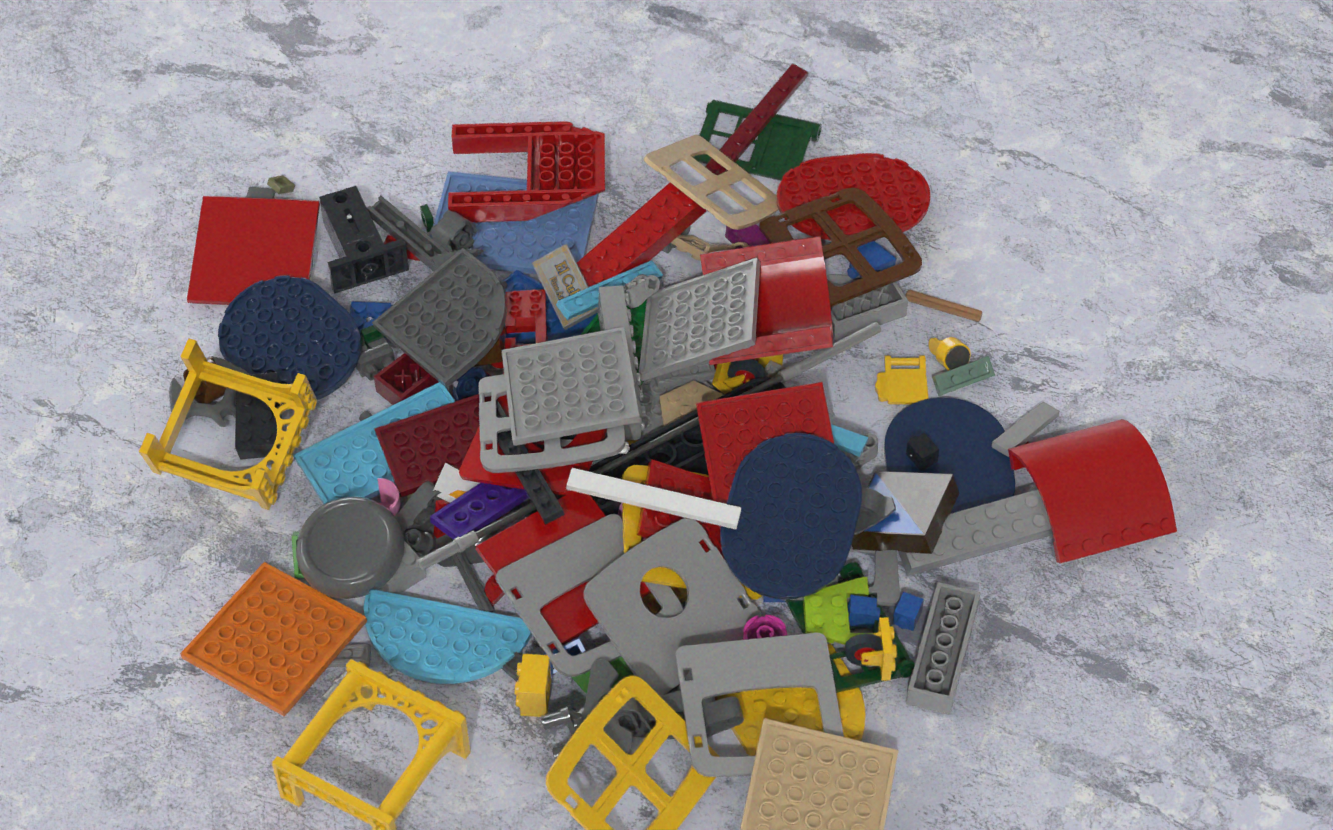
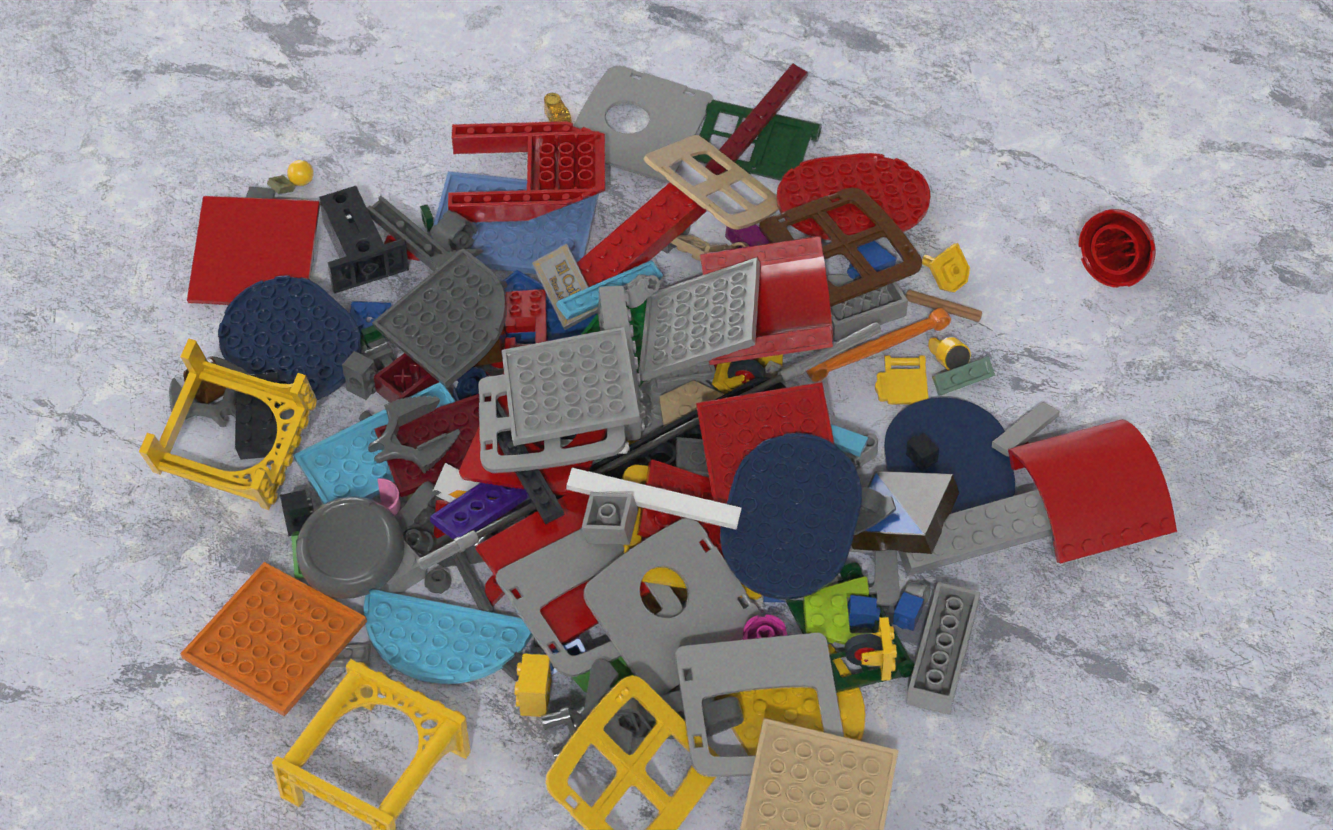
none -> black brick [280,490,314,537]
none -> yellow piece [287,160,314,186]
none -> dark grey brick [342,351,376,400]
none -> dark grey piece [368,396,460,473]
none -> dark grey plate [424,569,452,594]
none -> clear yellow piece [544,93,572,123]
none -> light grey door [574,66,713,183]
none -> light grey brick [582,492,638,545]
none -> dark grey tile [676,437,709,478]
none -> orange piece [806,308,951,382]
none -> light grey piece [905,583,930,606]
none -> yellow piece [922,243,970,293]
none -> red cone [1078,209,1156,288]

